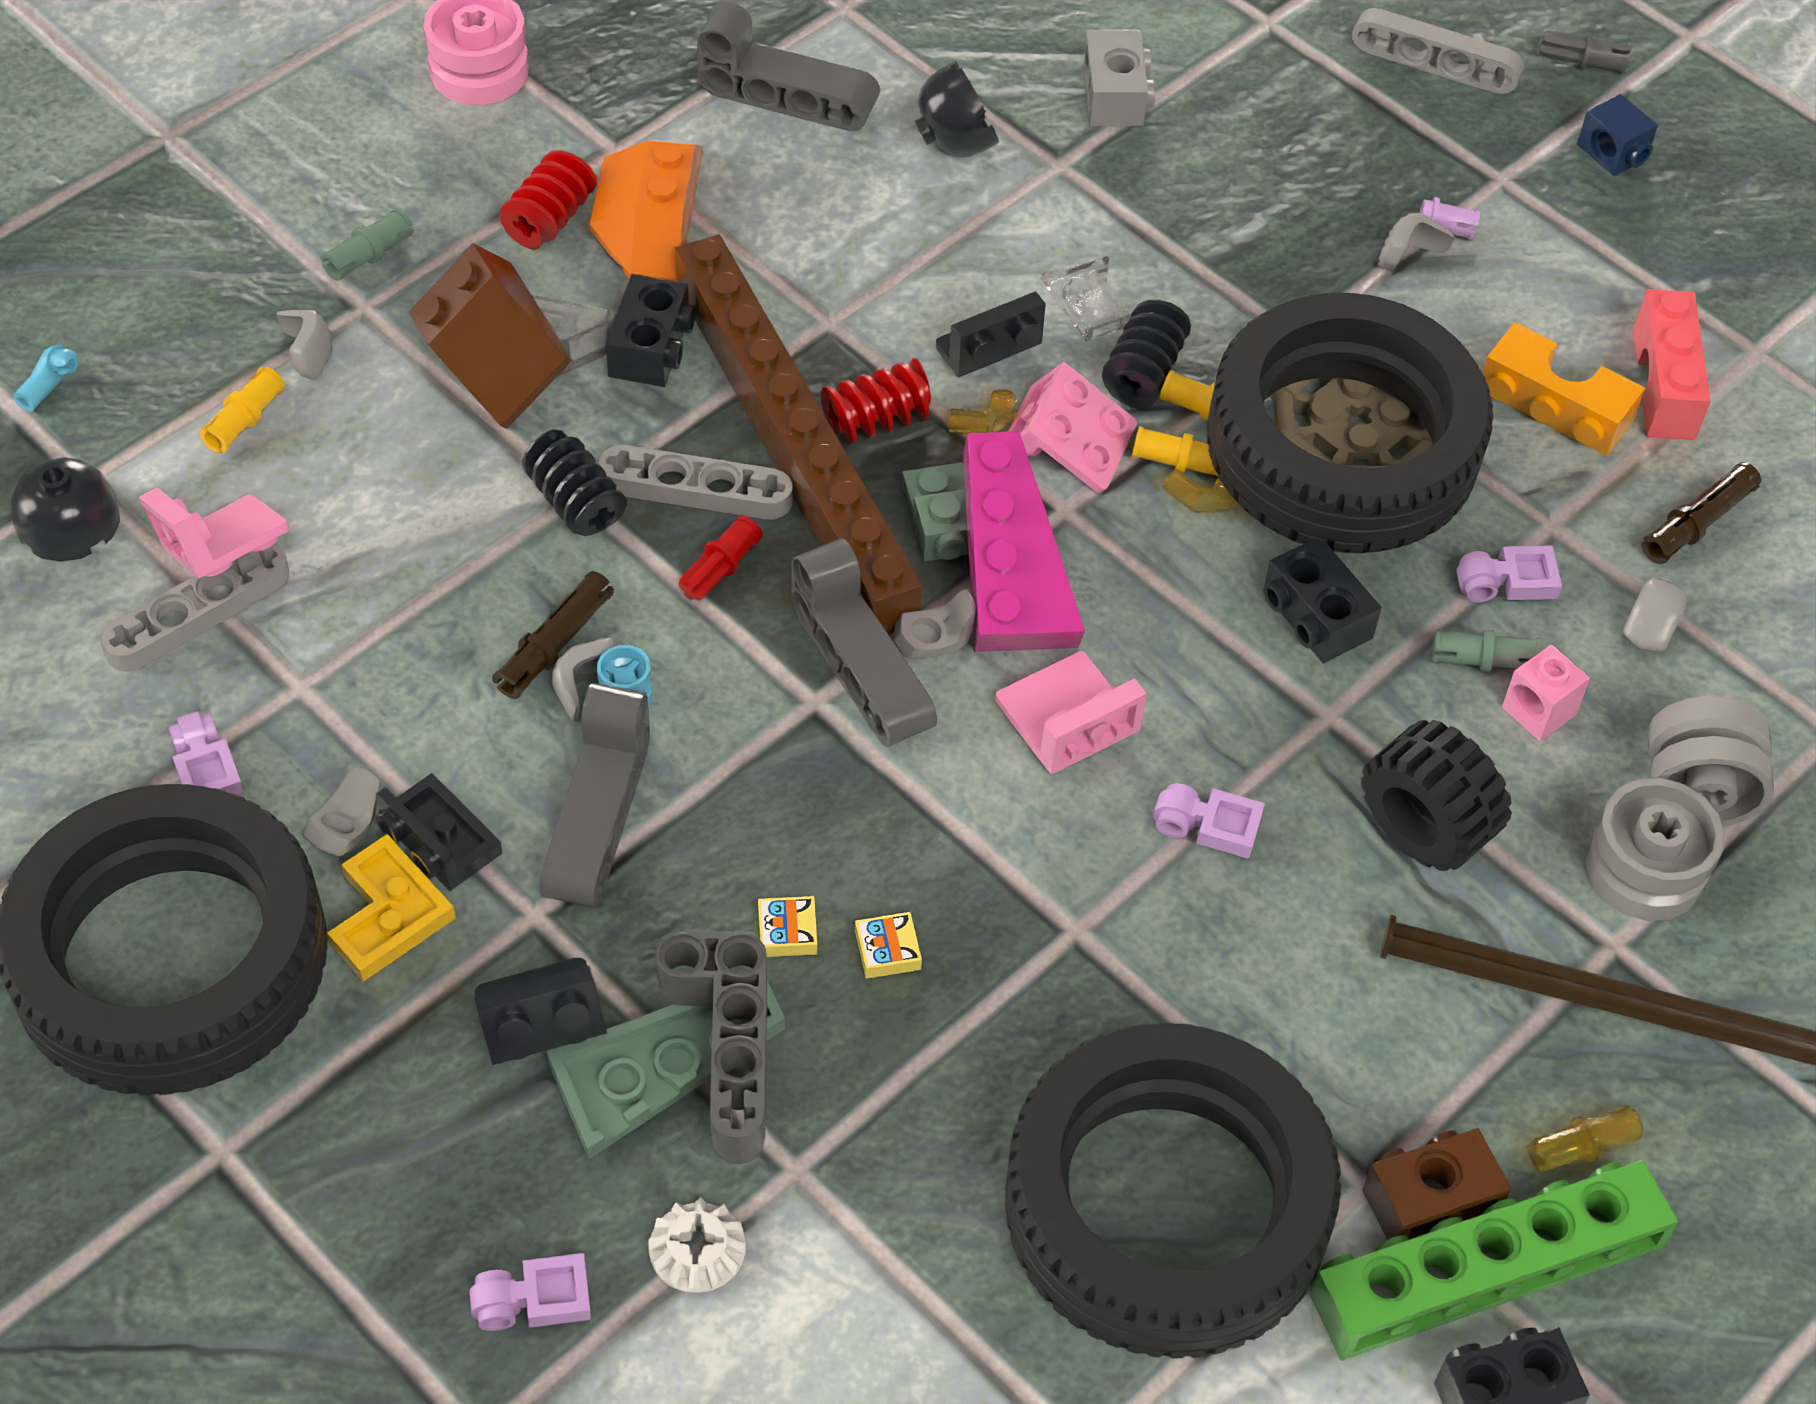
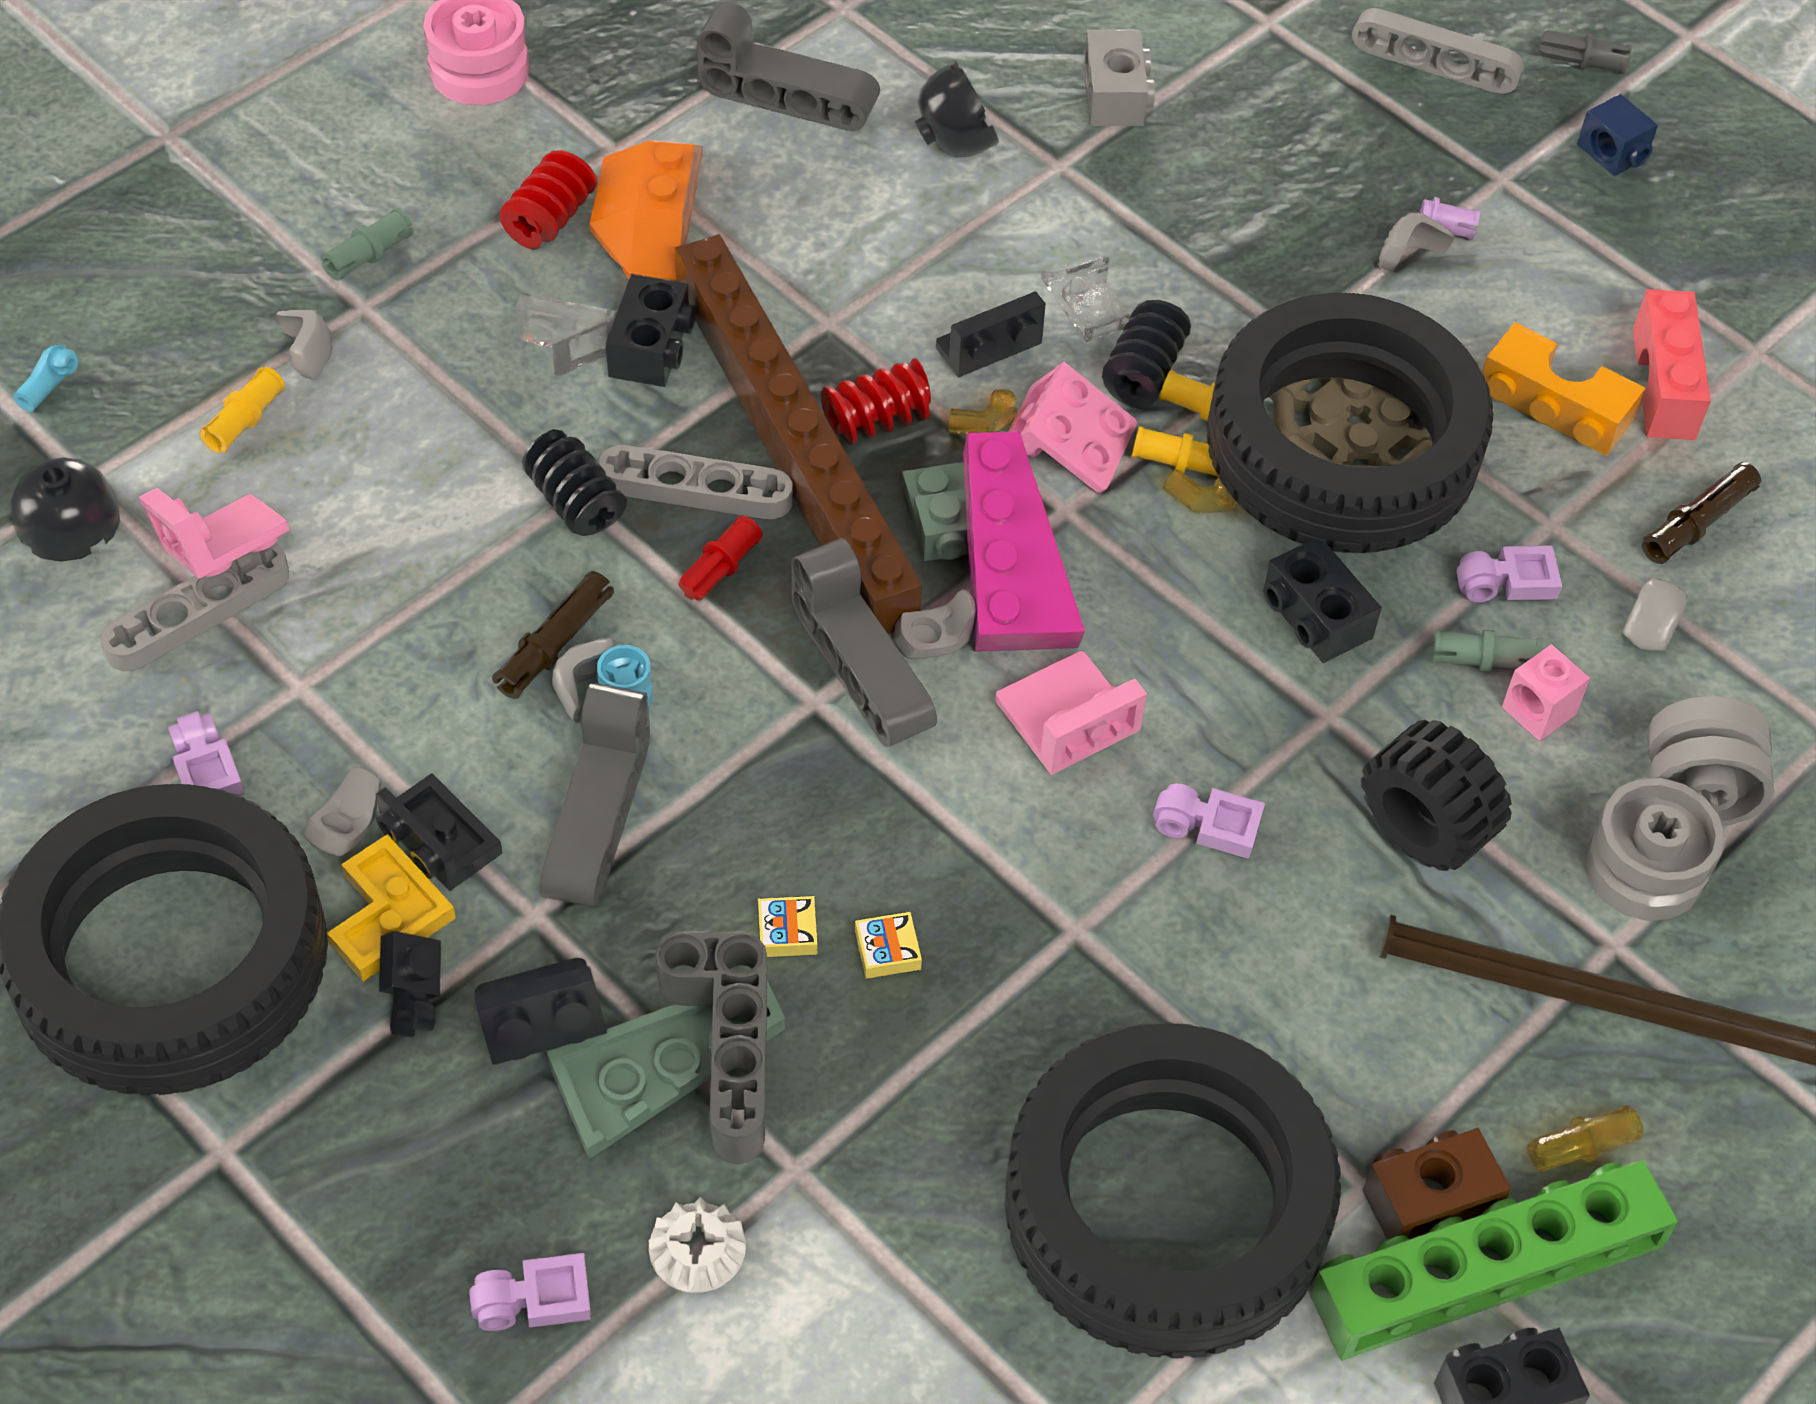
reddish brown slope [409,243,573,429] -> none
none -> black plate [379,931,441,1038]

